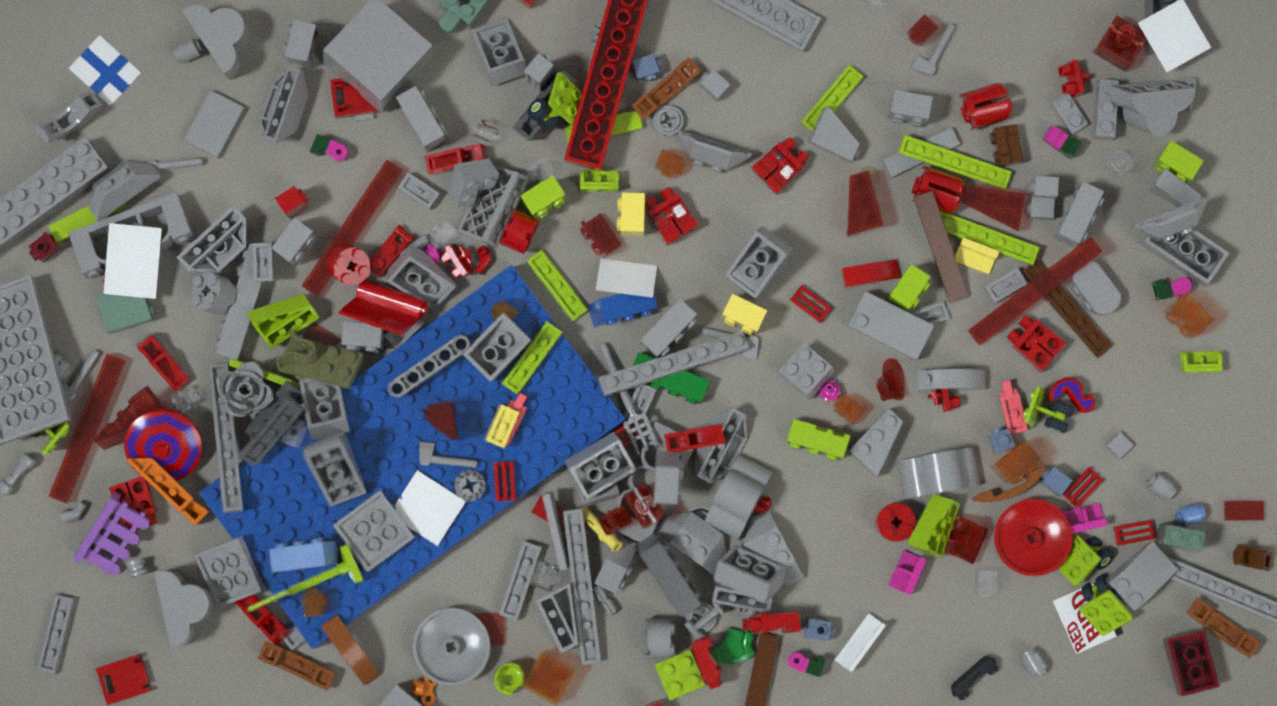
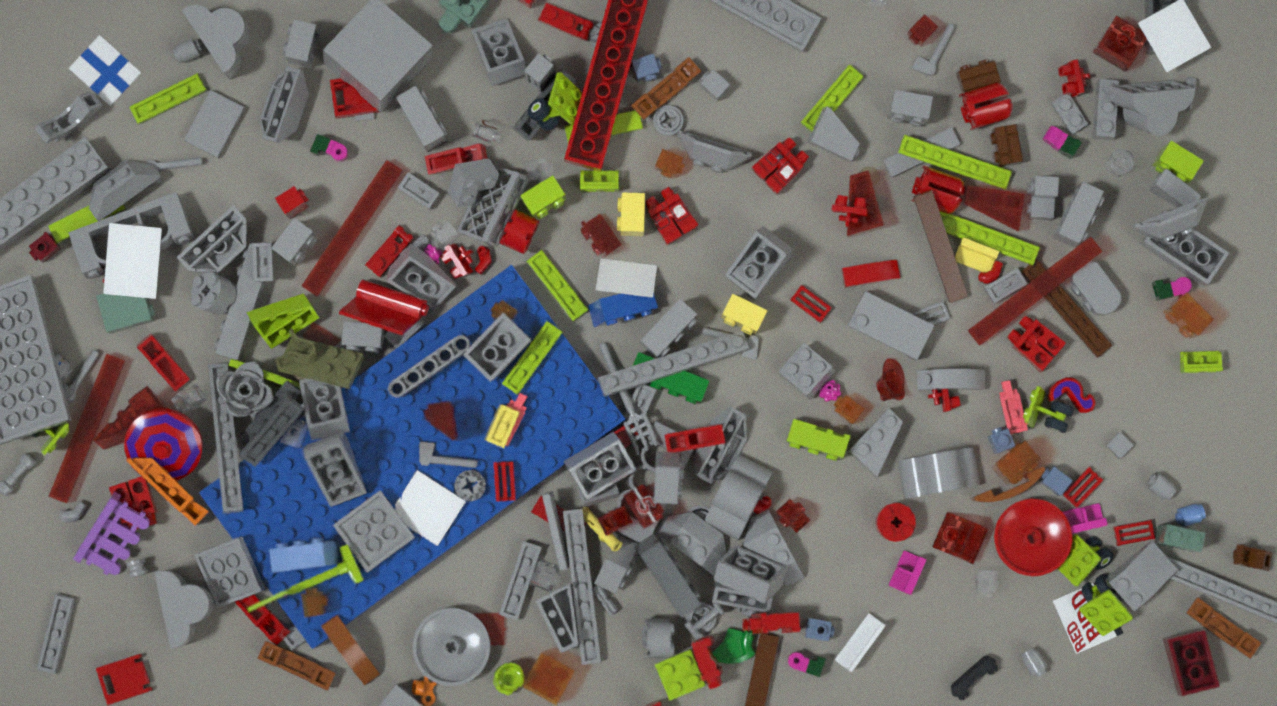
brick [326,243,370,285] -> none
lime brick [887,264,931,312] -> none
lime wedge [907,494,960,559] -> none
clear red tile [1224,501,1264,521] -> none
none -> lime tile [129,73,207,125]
none -> red plate [538,3,594,41]
none -> clear red brick [776,499,810,533]
none -> red hips [831,195,868,227]
none -> reddish brown brick [956,59,1001,93]
none -> red arm [978,261,1003,284]

